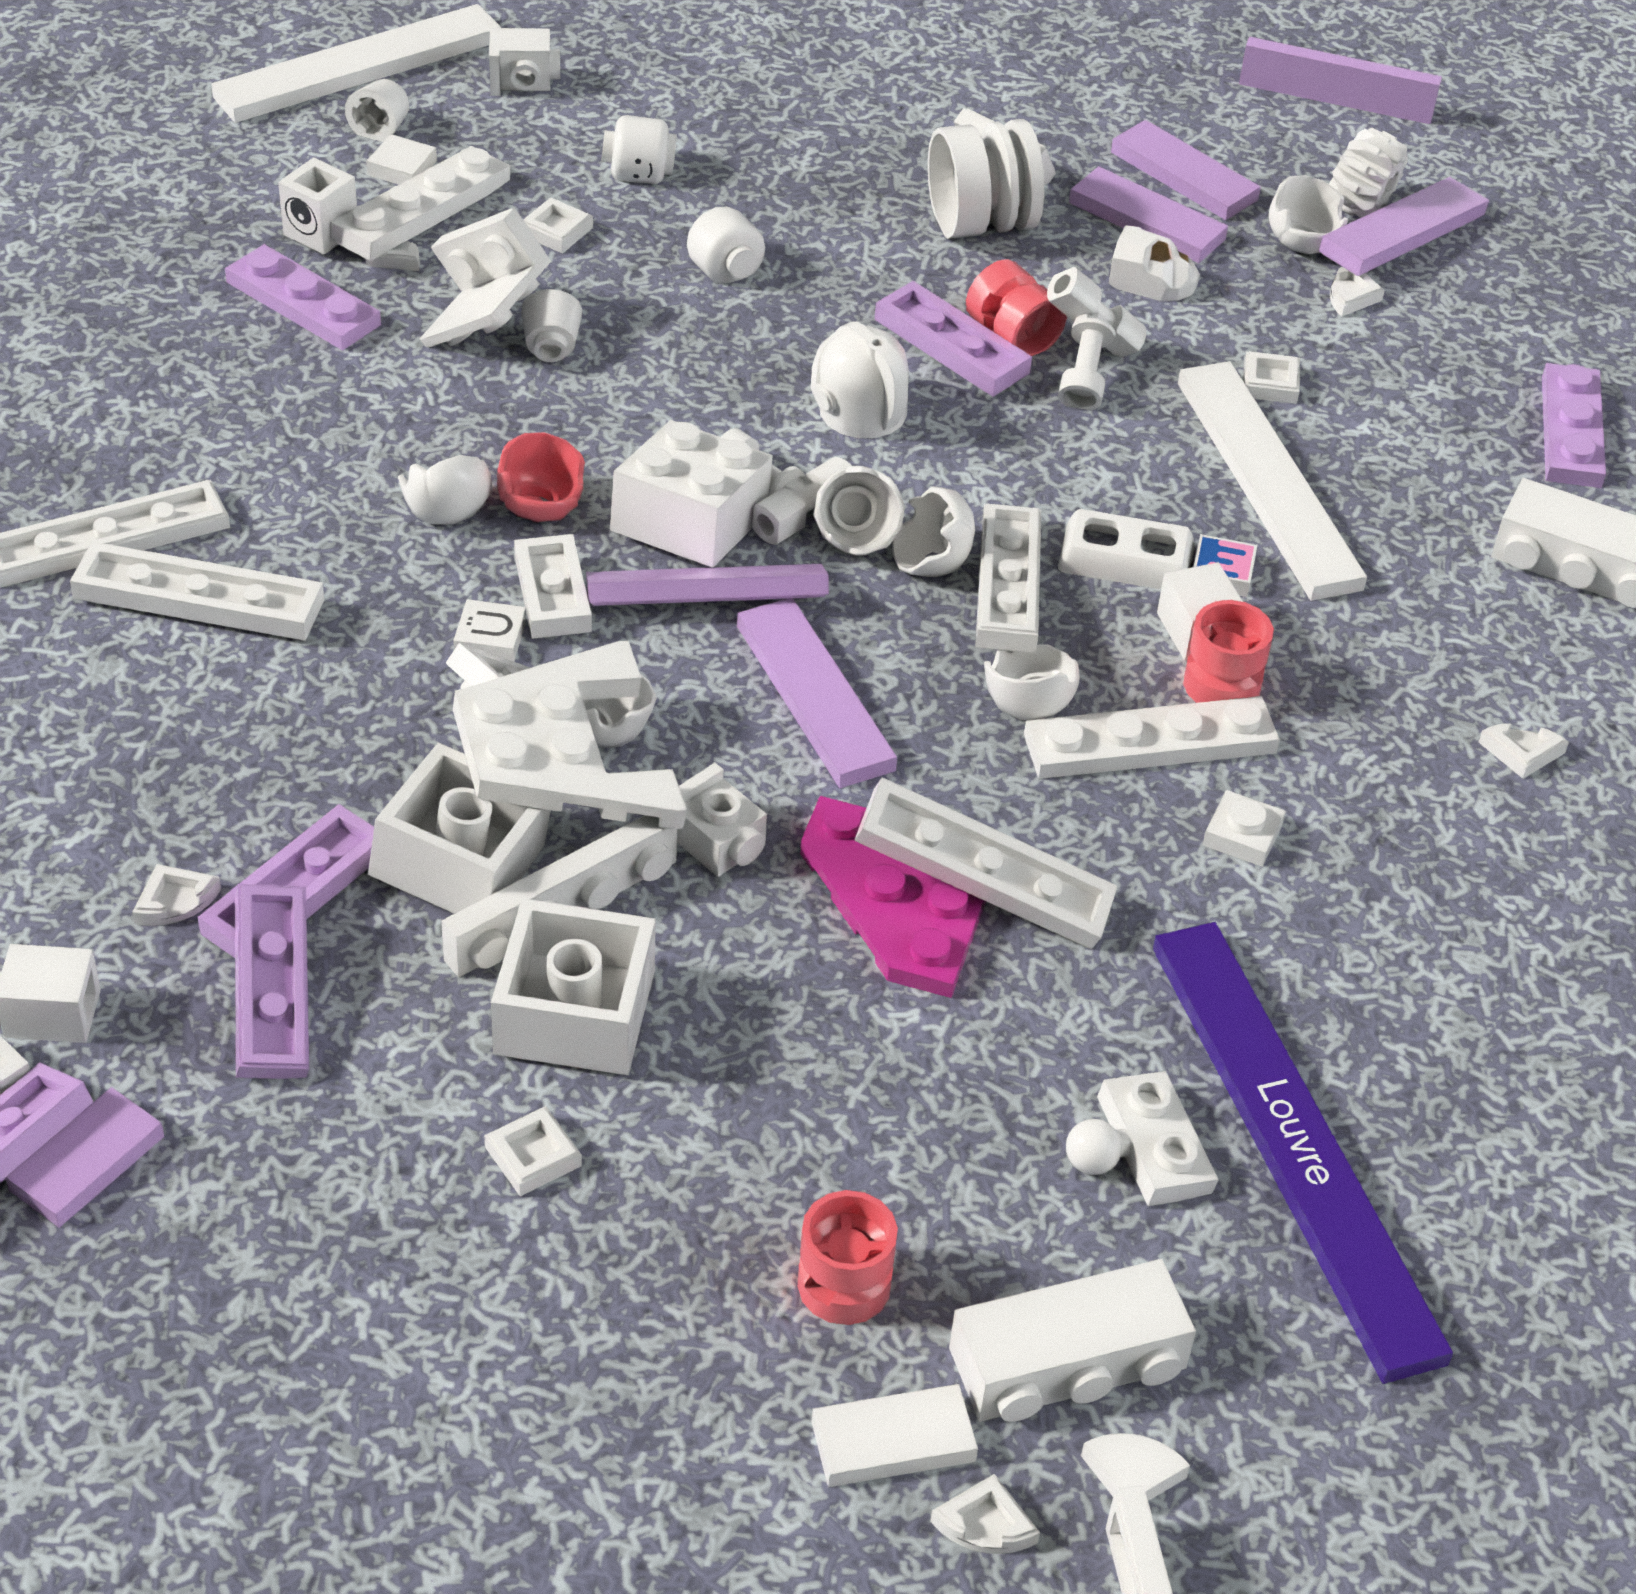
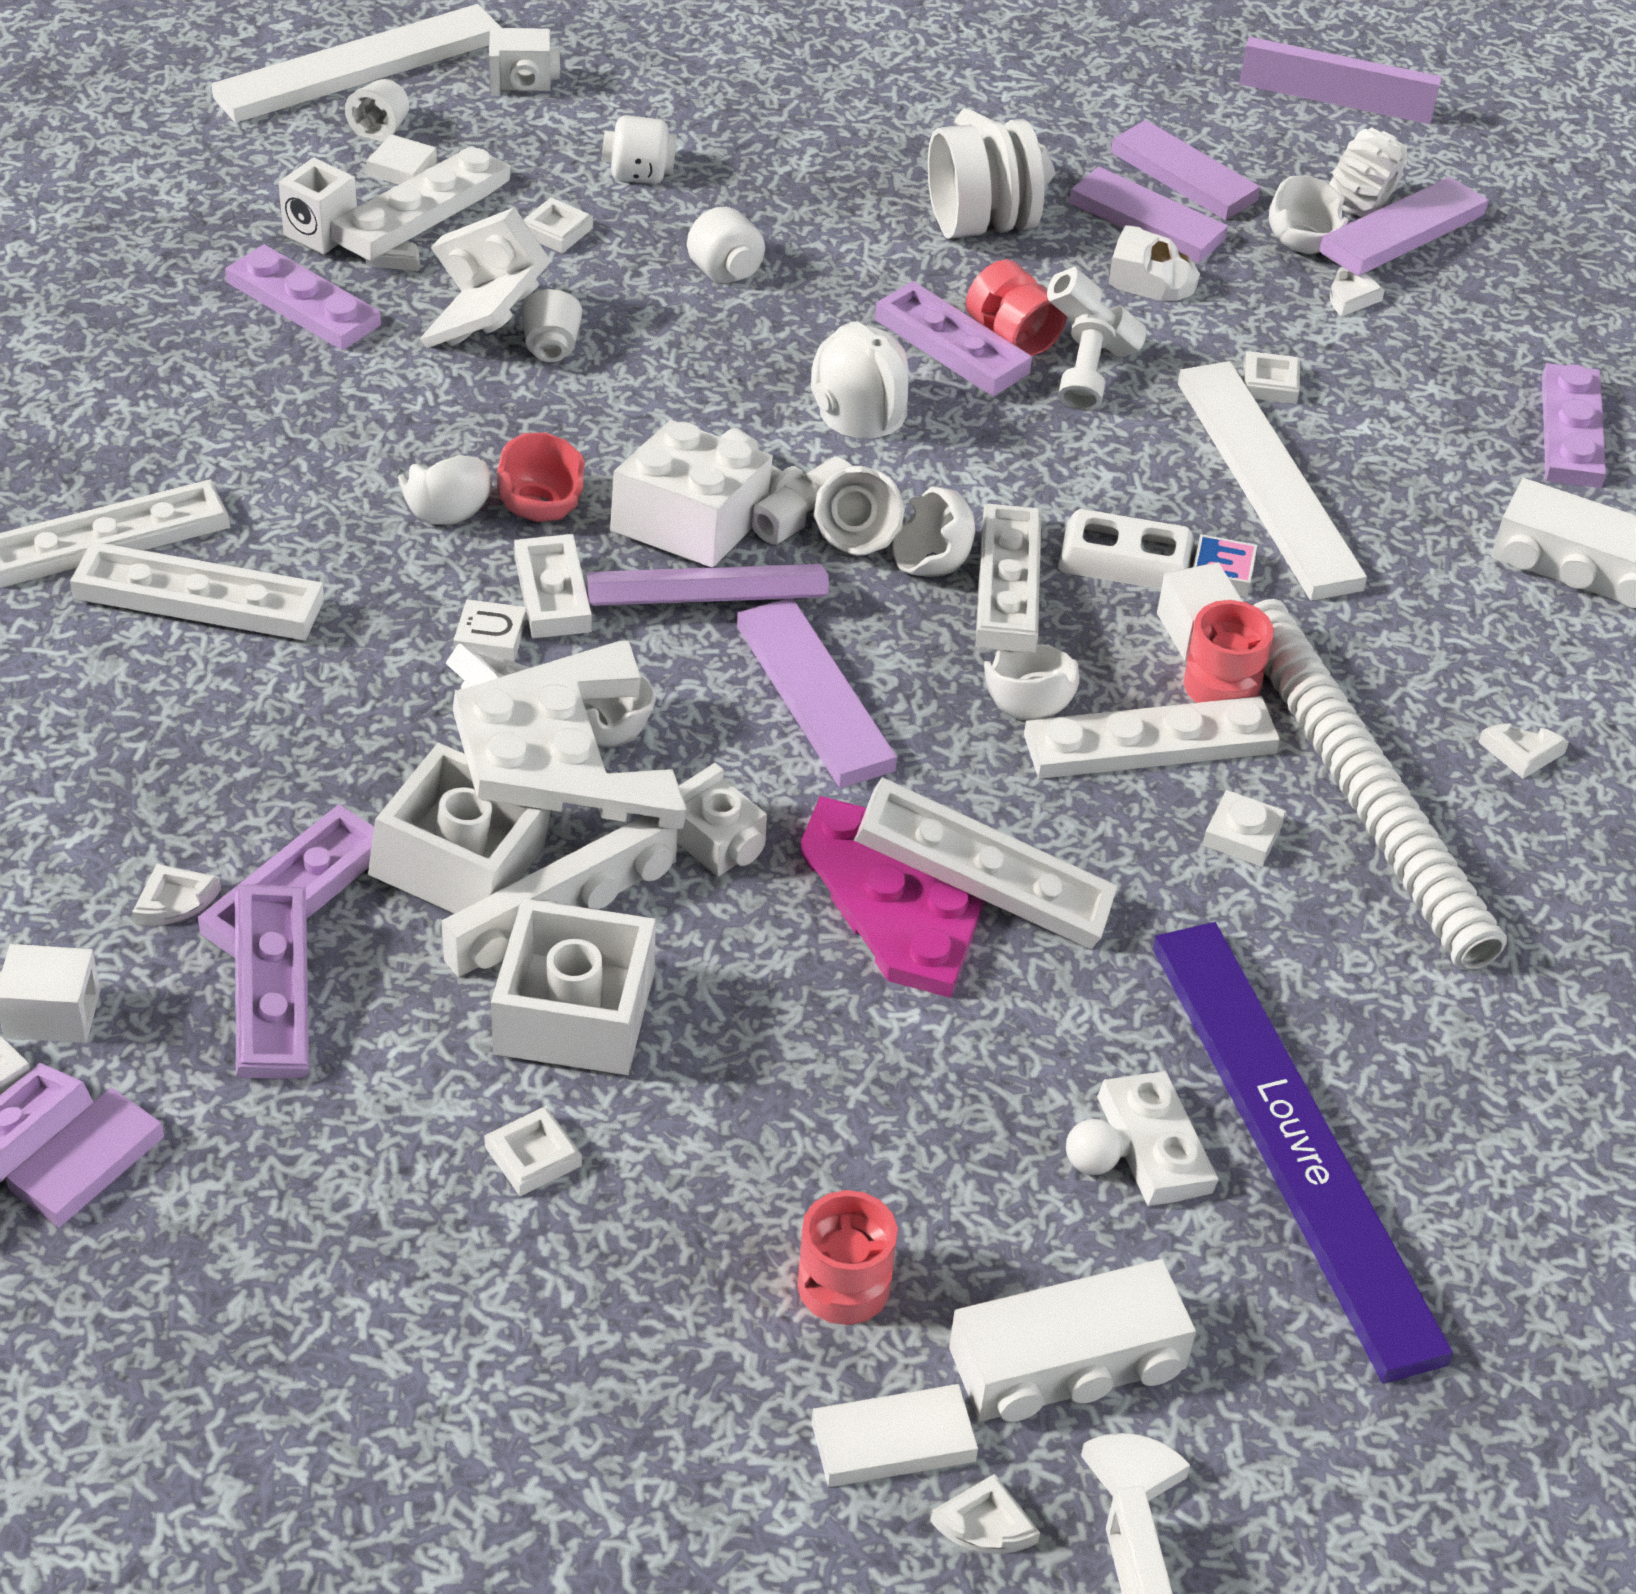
none -> white piece [1253,599,1507,970]

